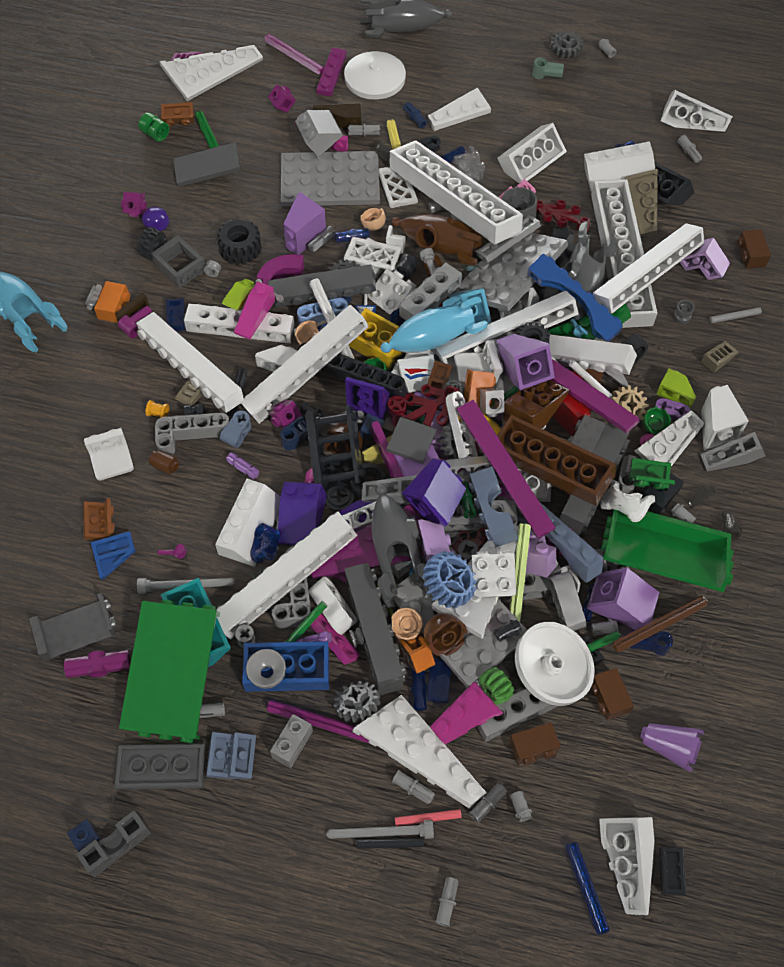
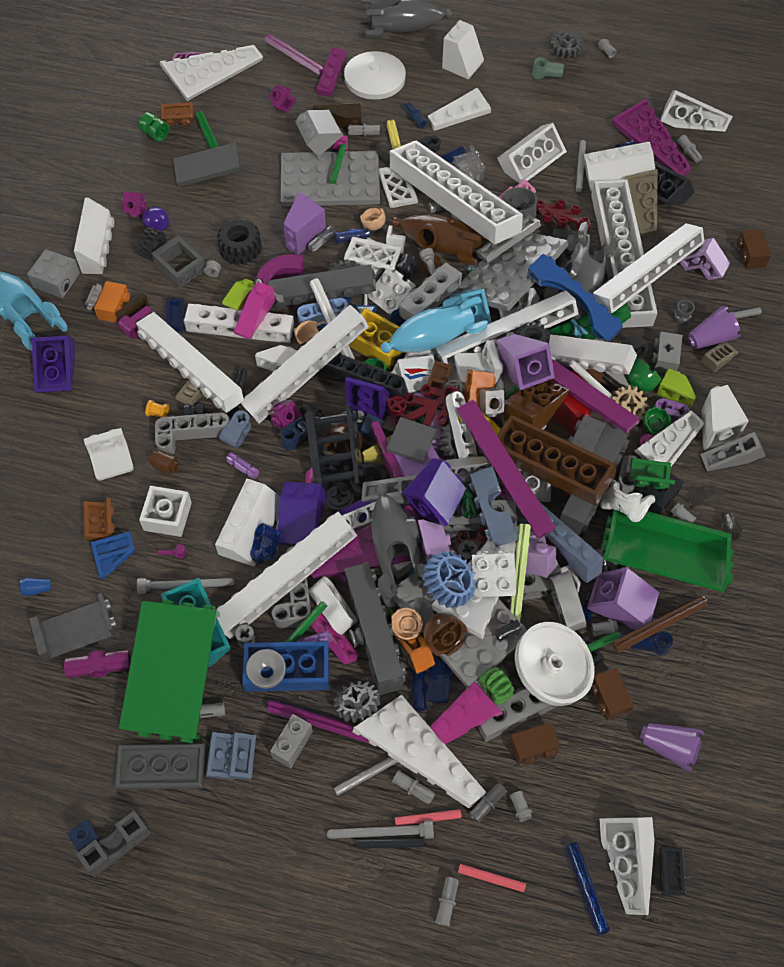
none -> blue cone [20,577,51,597]
none -> light grey brick [27,249,80,298]
none -> dark purple slope [31,336,75,393]
none -> white slope [74,198,114,274]
none -> white brick [139,486,192,537]
none -> green bar [330,144,347,184]
none -> light grey bar [333,757,398,796]
none -> white slope [442,20,484,79]
none -> coral bar [458,864,526,892]
none -> light grey bar [576,140,586,192]
none -> magenta wing [611,98,691,176]
none -> green cylinder [624,358,662,393]
none -> light grey brick [652,332,682,373]
none -> medium lavender cone [687,306,741,349]

